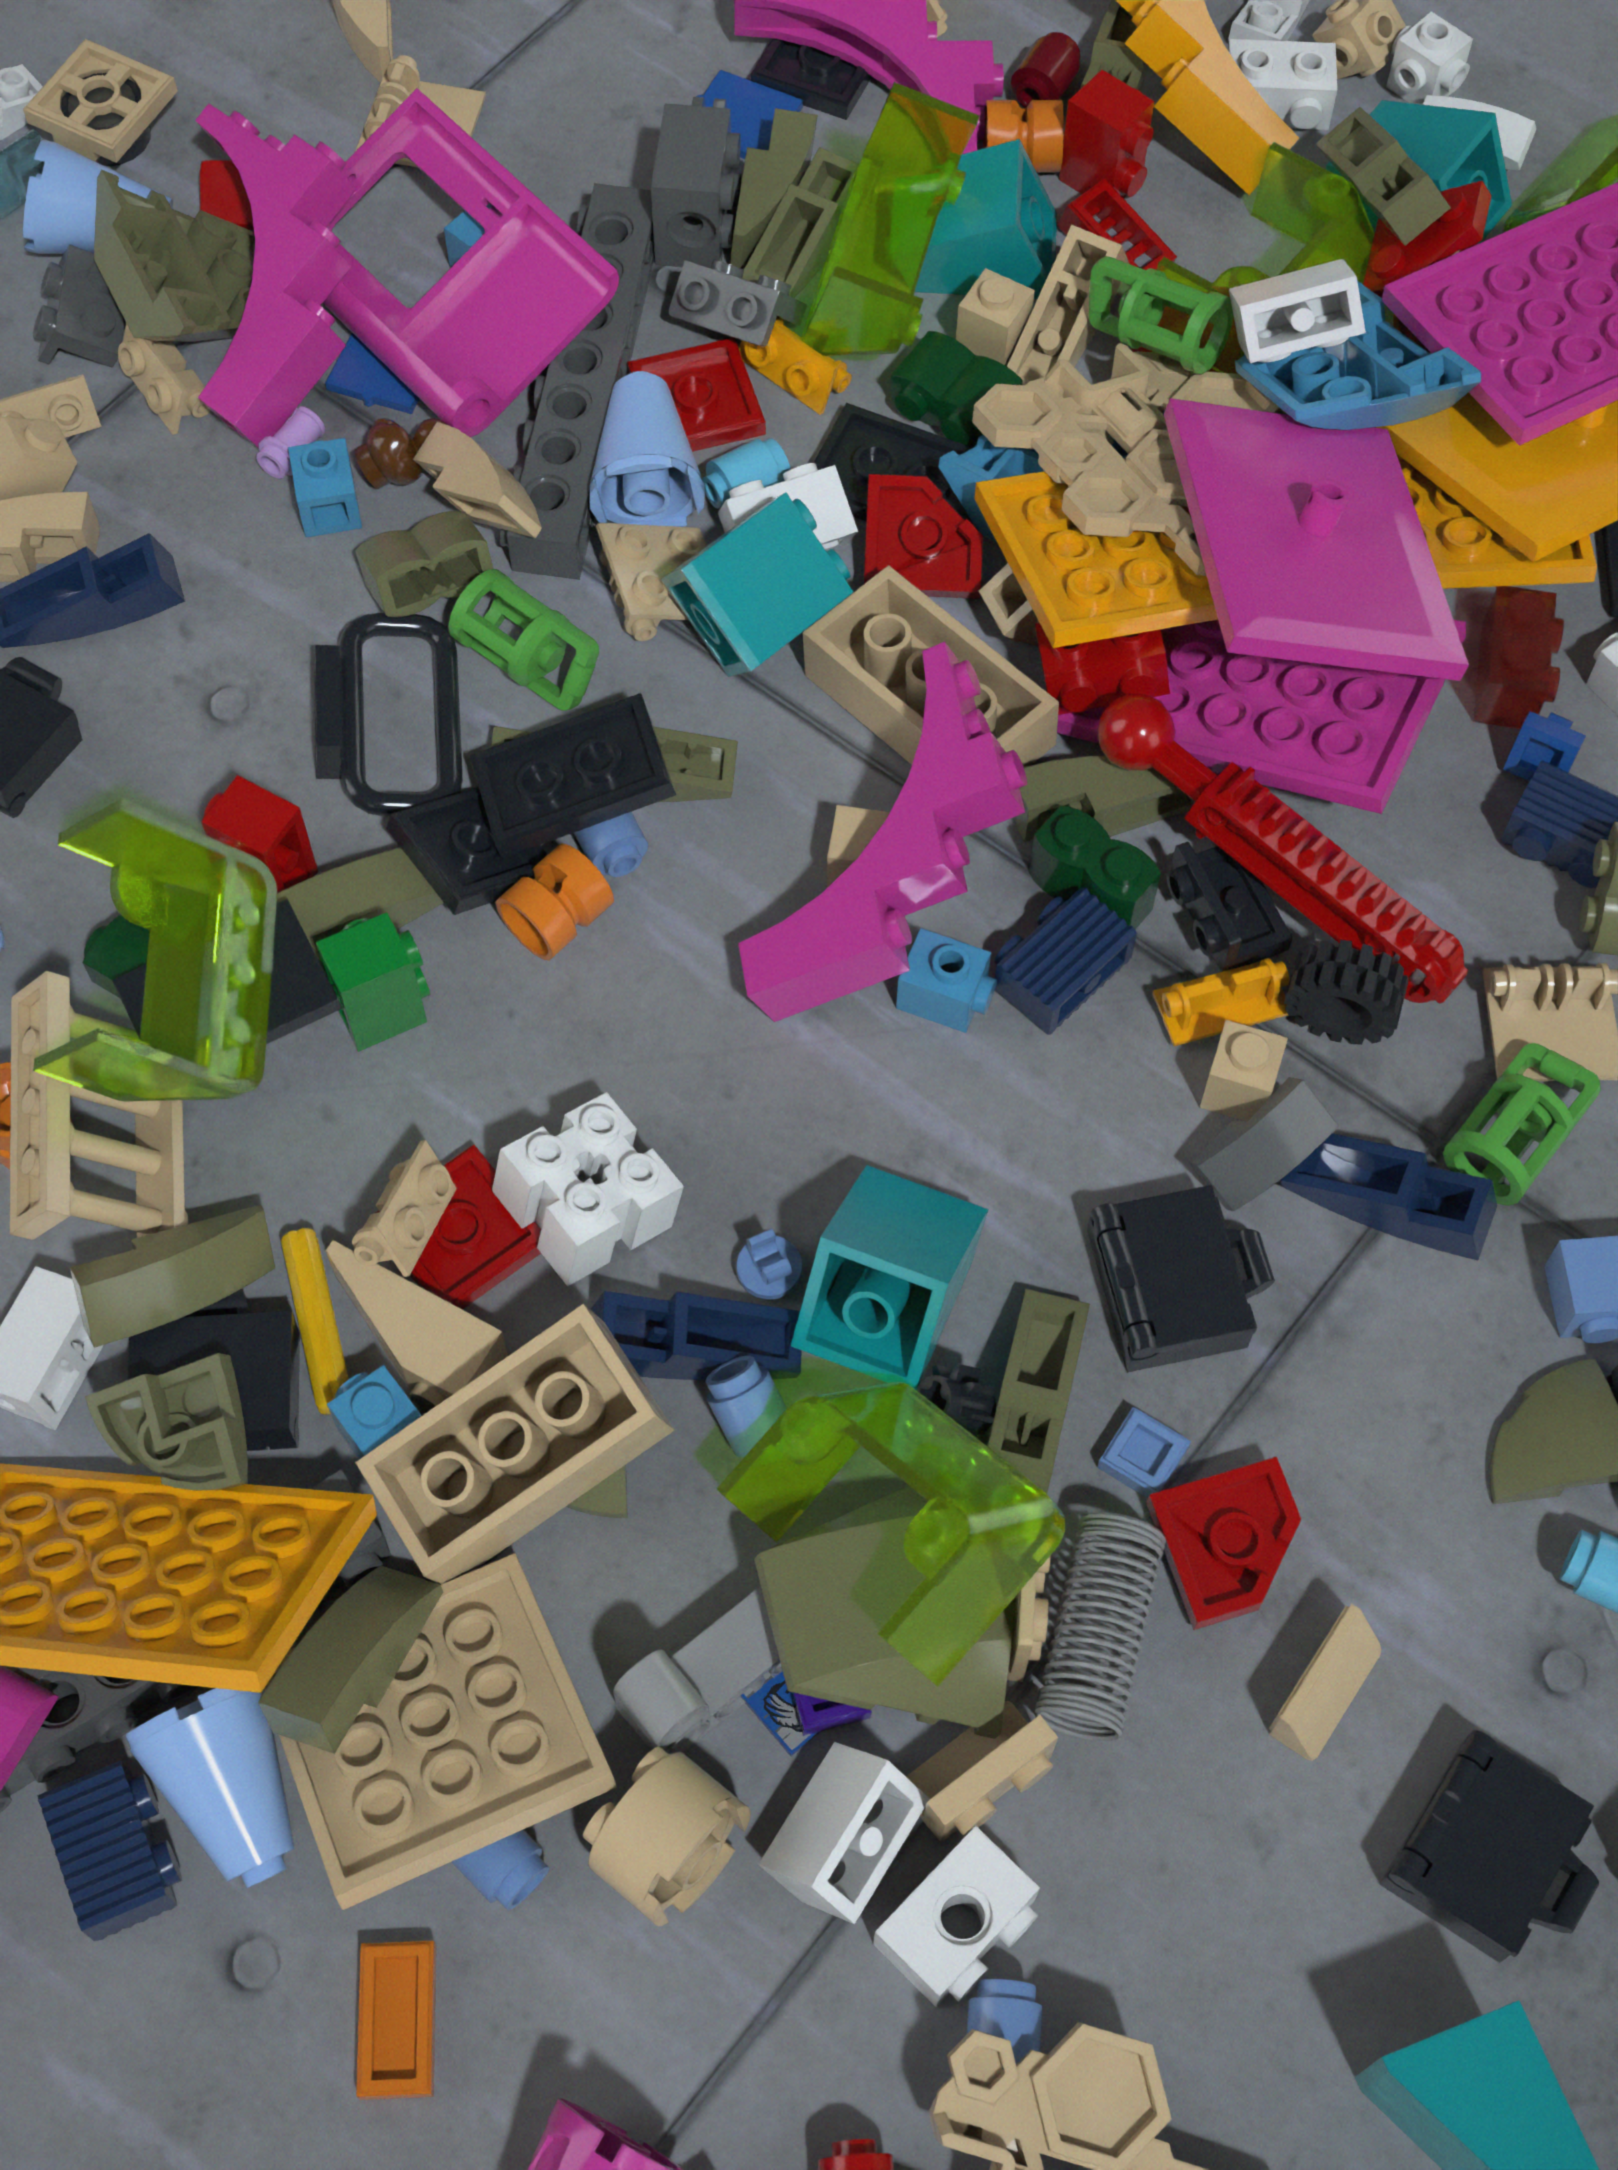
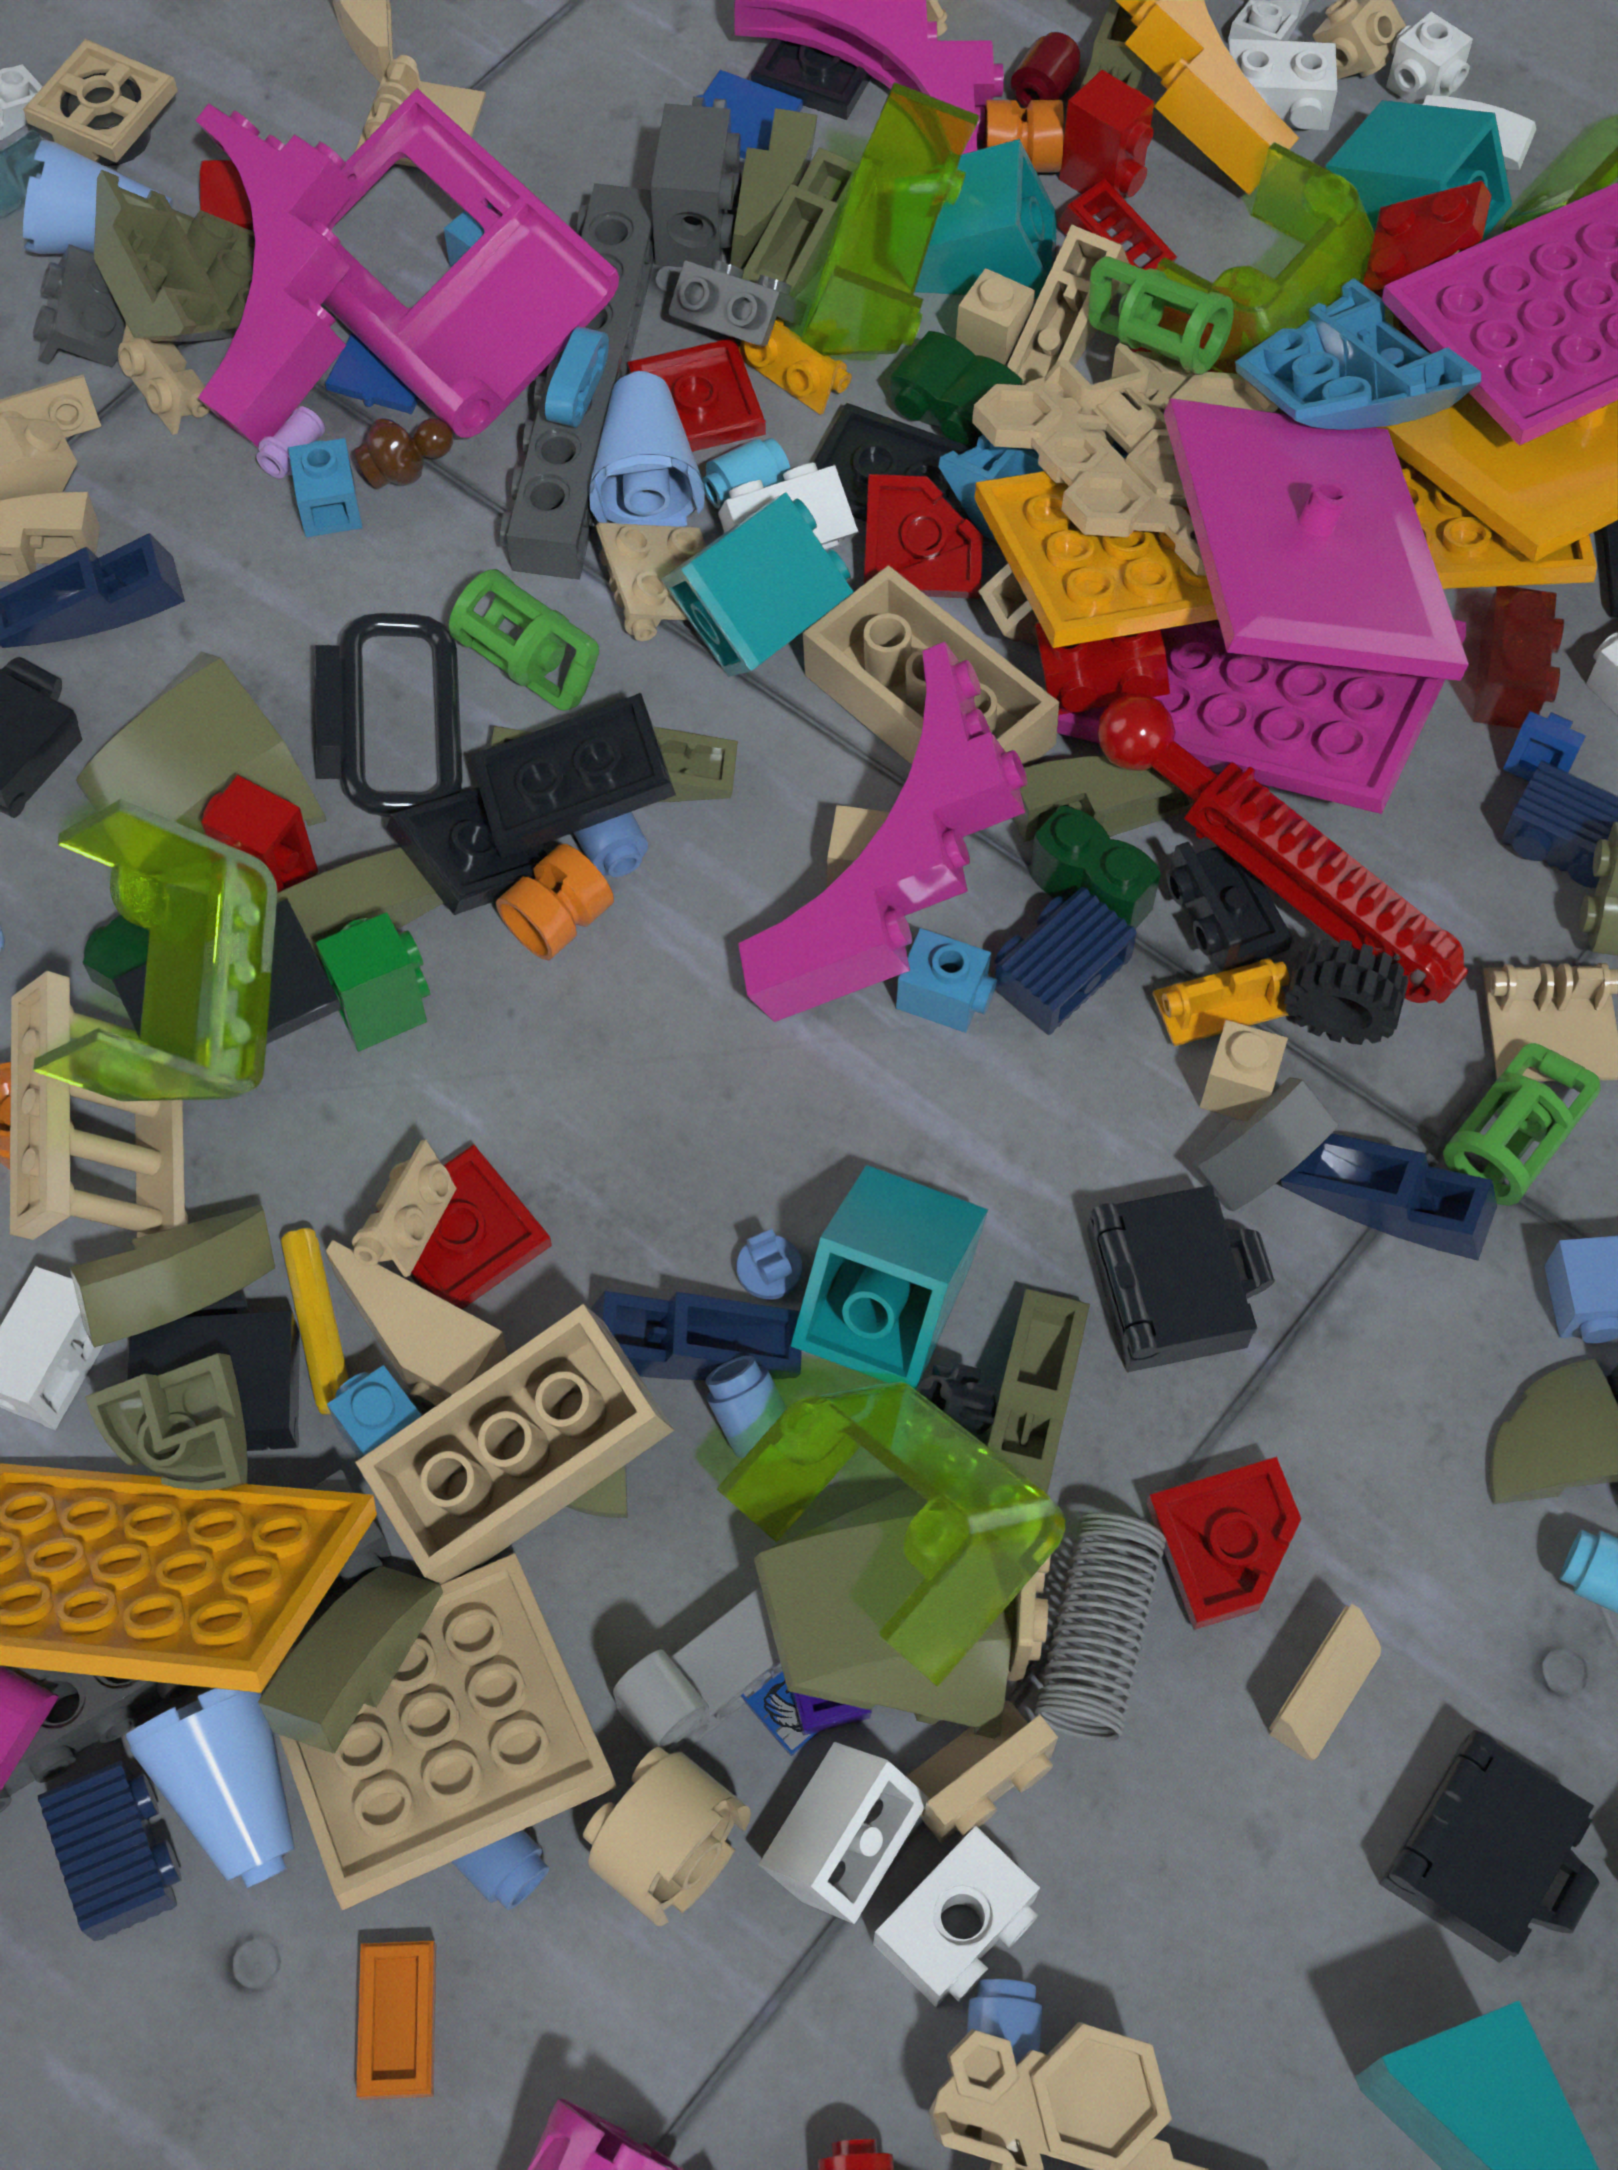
olive brick [356,511,494,617] -> none
tan slope [413,422,542,538] -> none
white brick [492,1092,684,1287] -> none
medium blue tile [1097,1407,1191,1498] -> none
white brick [1229,259,1366,363] -> none
olive slope [1316,107,1451,246] -> none
none -> olive wedge [76,651,327,870]
none -> dark azure beam [545,326,609,428]

